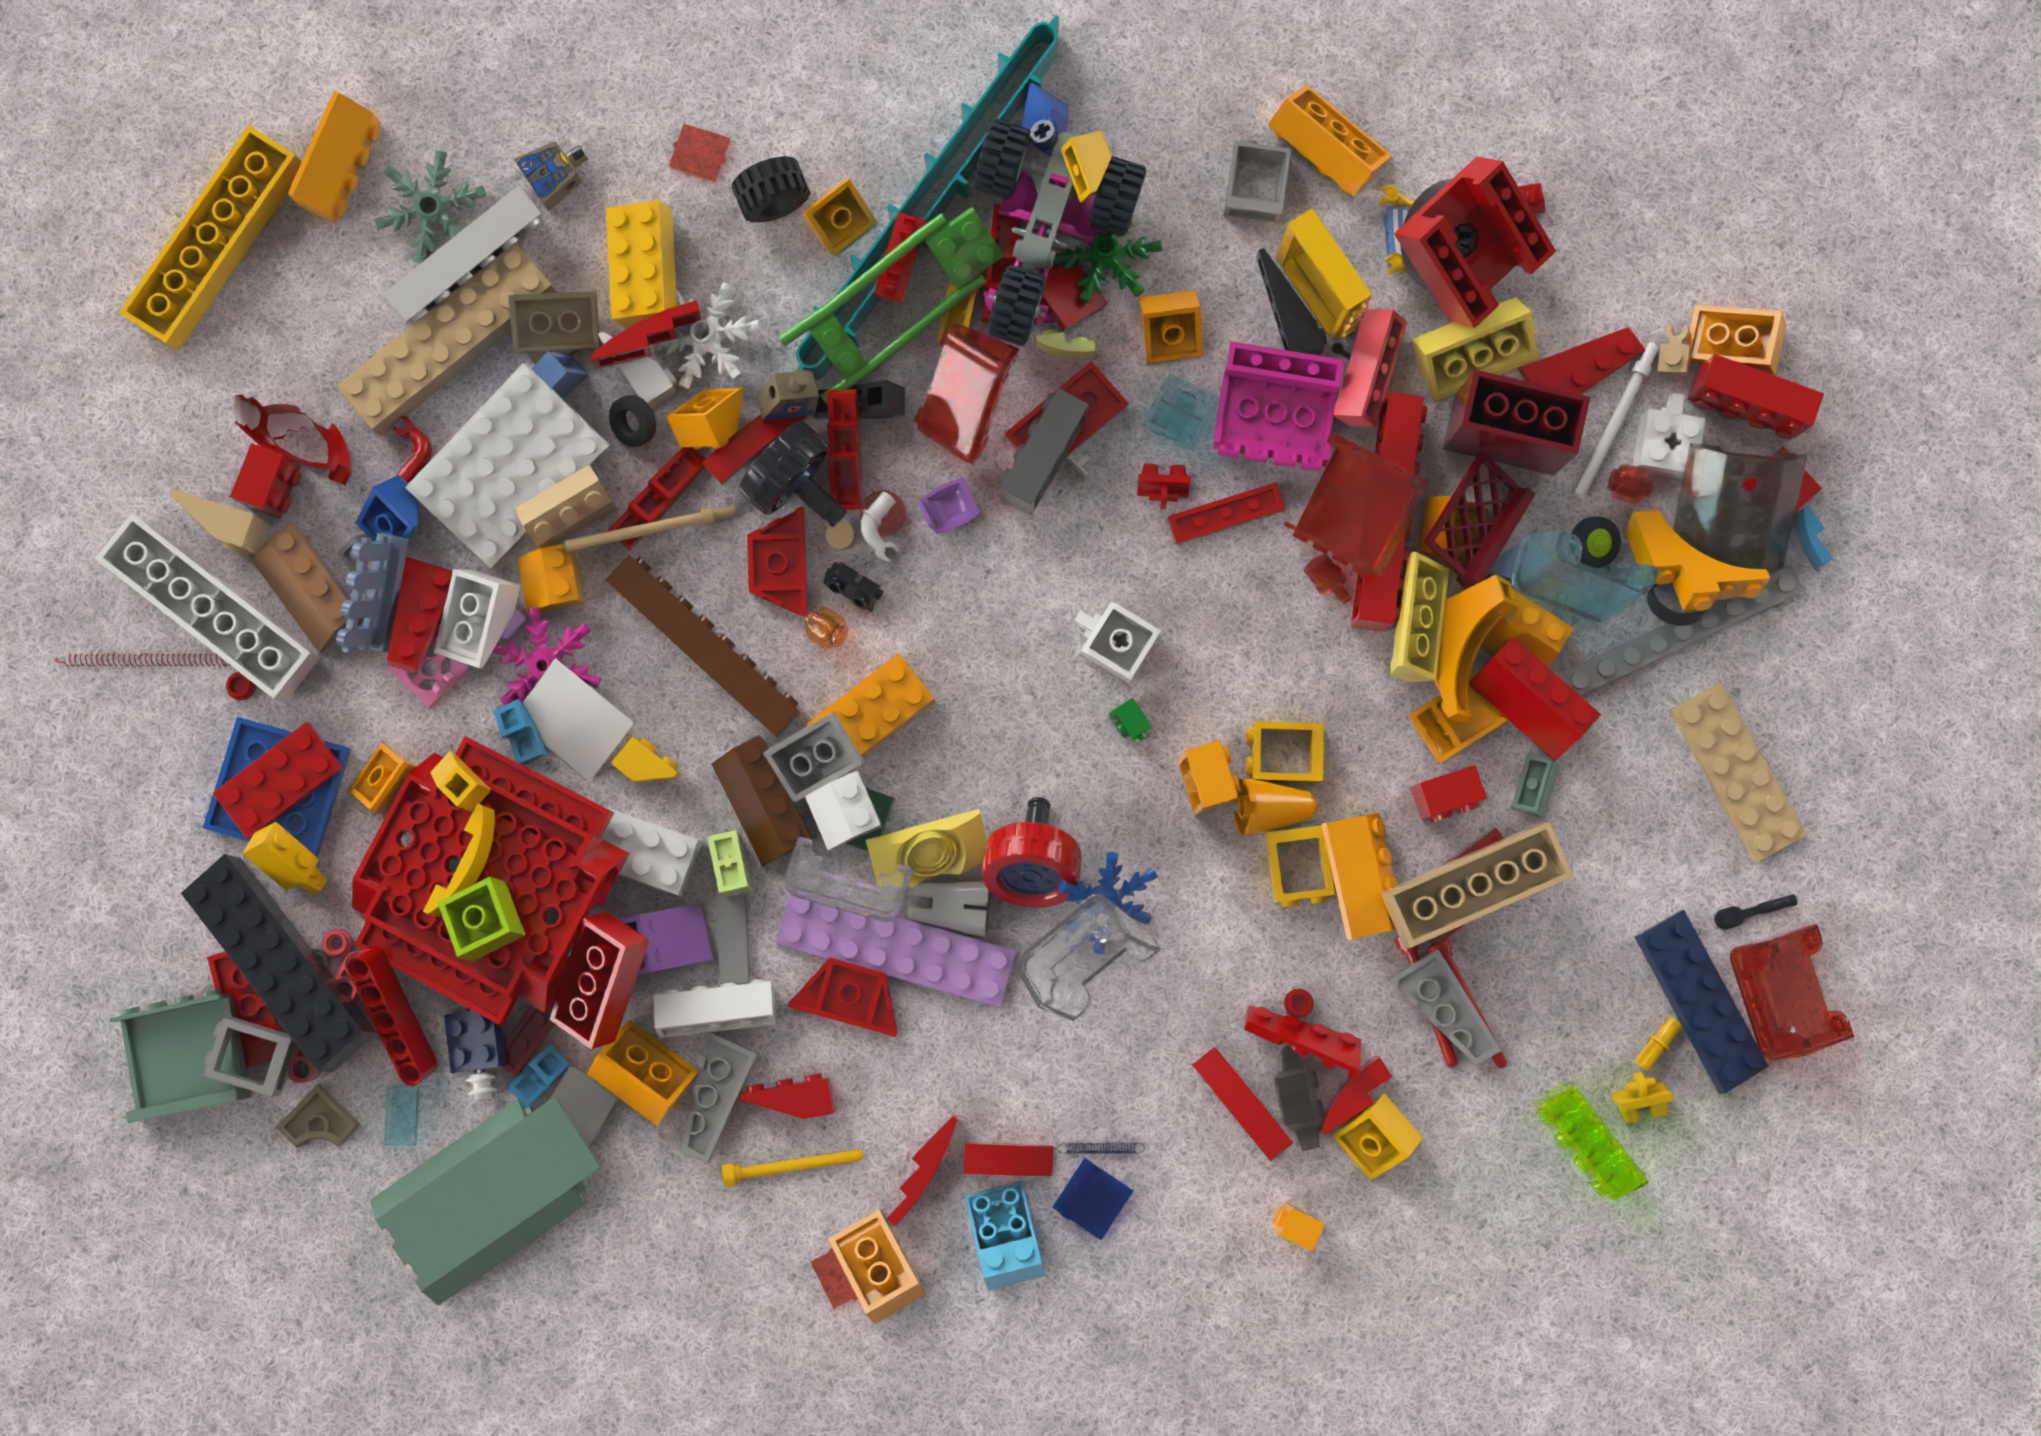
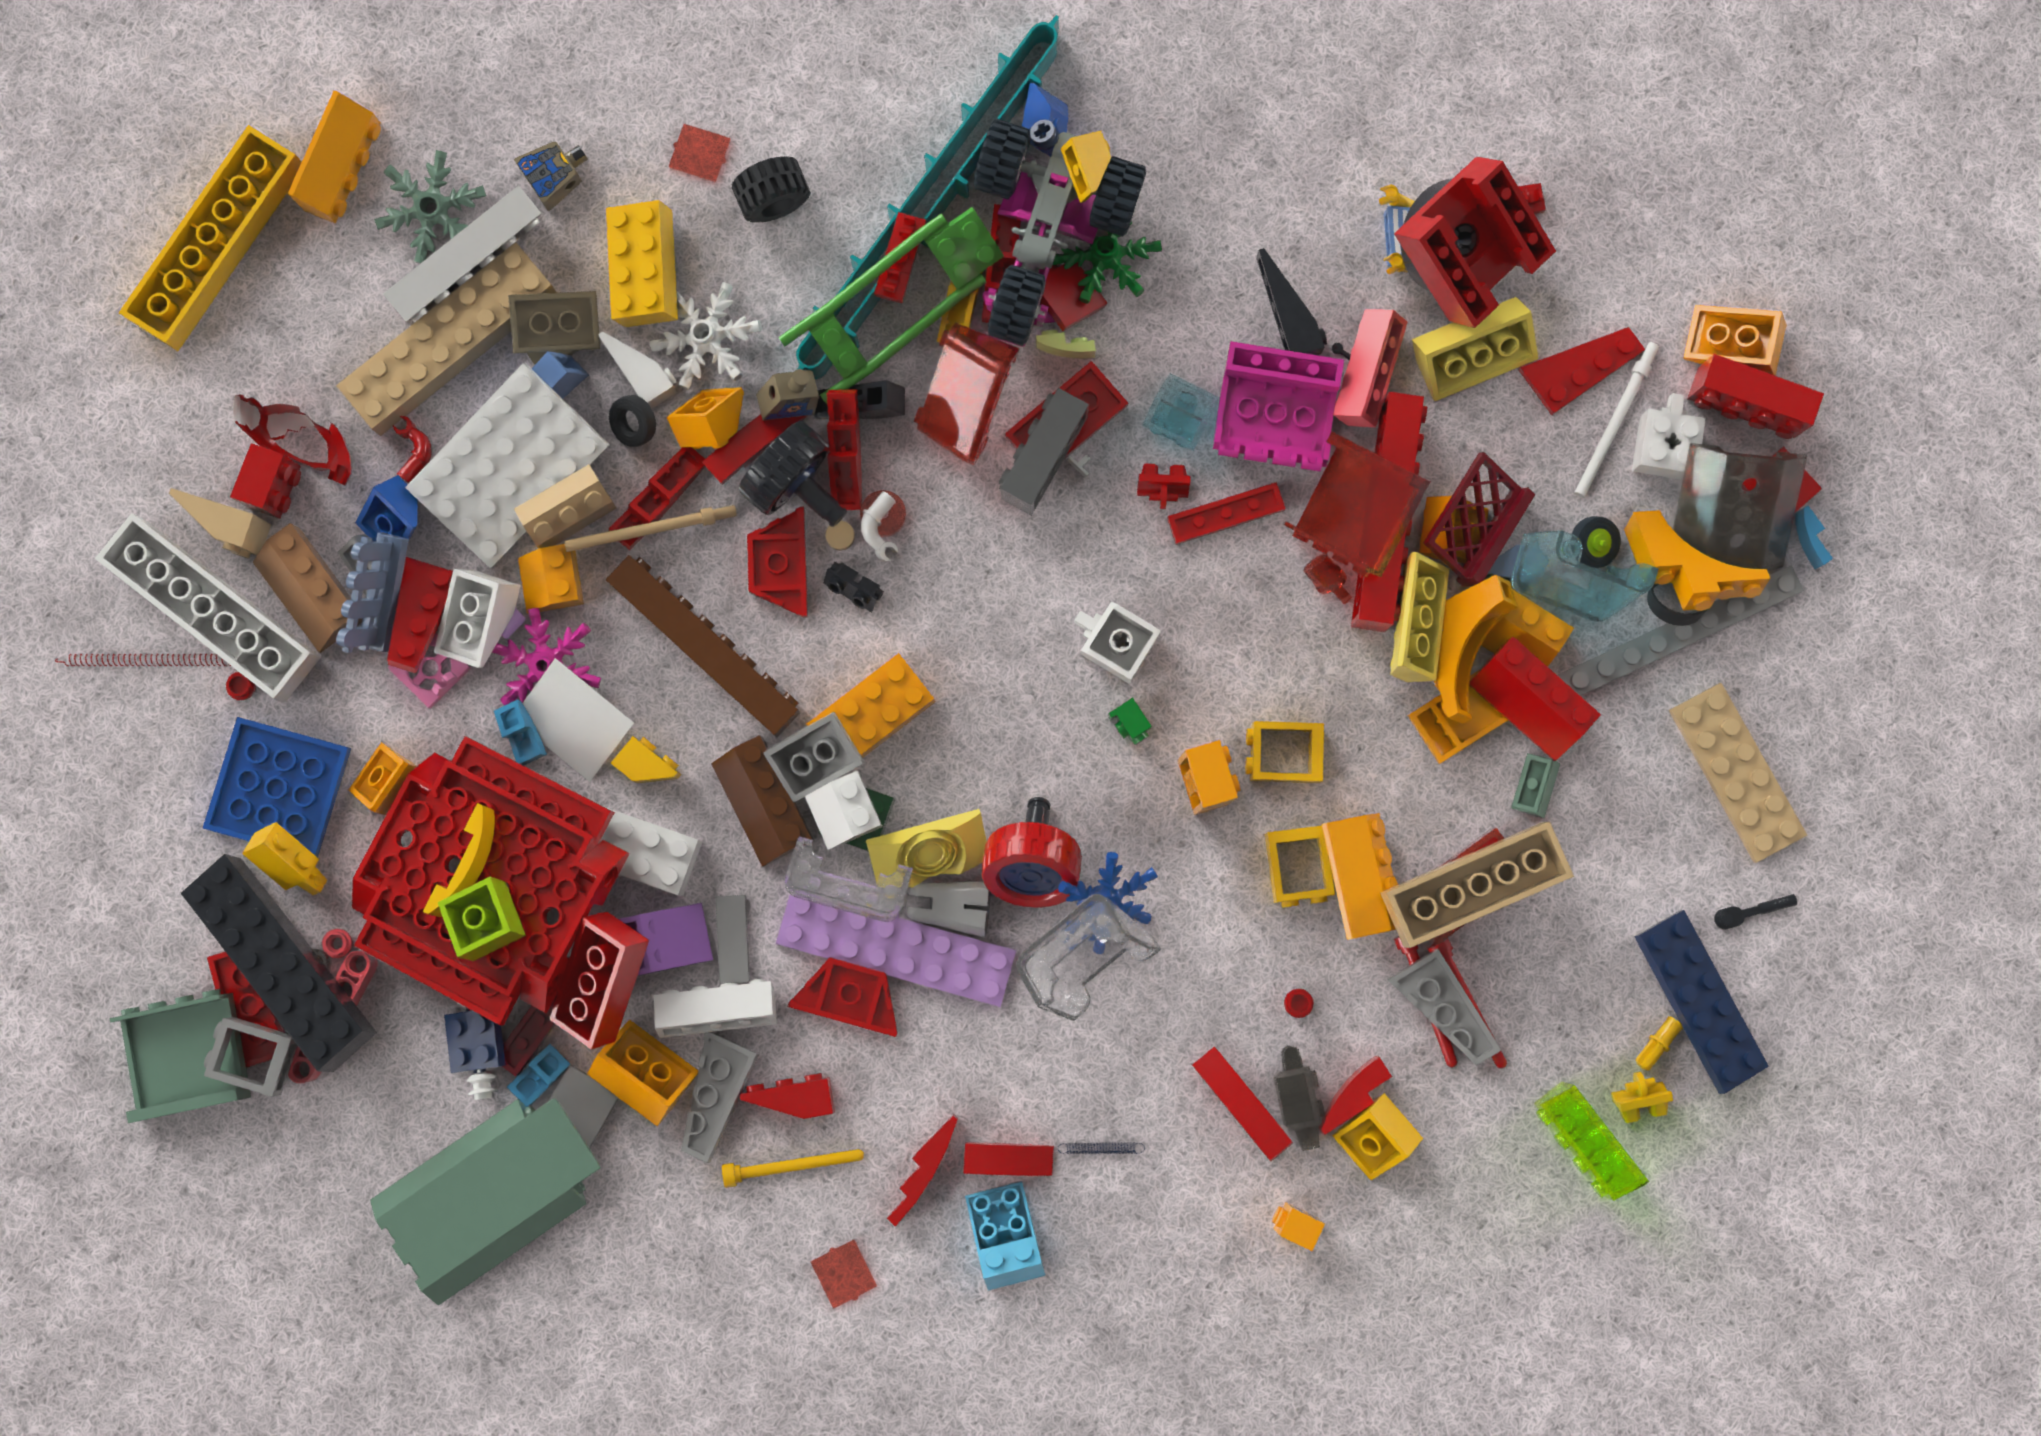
red plate [212,721,344,840] -> none
dark tan tile [276,1084,361,1148] -> none
red beam [347,945,437,1086] -> none
clear light blue plate [384,1085,419,1146] -> none
yellow slope [430,751,491,812] -> none
red slope [591,300,701,370] -> none
yellowish green hinge [707,830,752,897] -> none
light orange slope [803,177,877,257] -> none
clear orange head [804,607,848,650] -> none
light orange slope [828,1209,926,1324] -> none
medium lavender piece [918,478,981,534] -> none
clear blue hinge [1052,1157,1134,1240] -> none
light orange slope [1139,290,1203,364] -> none
light grey window [1223,139,1291,223] -> none
light orange cone [1233,778,1317,836] -> none
red wing [1244,1005,1361,1080] -> none
light orange slope [1268,85,1392,197] -> none
yellow window [1275,208,1372,341] -> none
red brick [1410,765,1487,823] -> none
dark red brick [1442,369,1591,476] -> none
clear red head [1607,464,1653,504] -> none
tan plate [1657,325,1691,376] -> none
clear red windscreen [1730,923,1854,1060] -> none

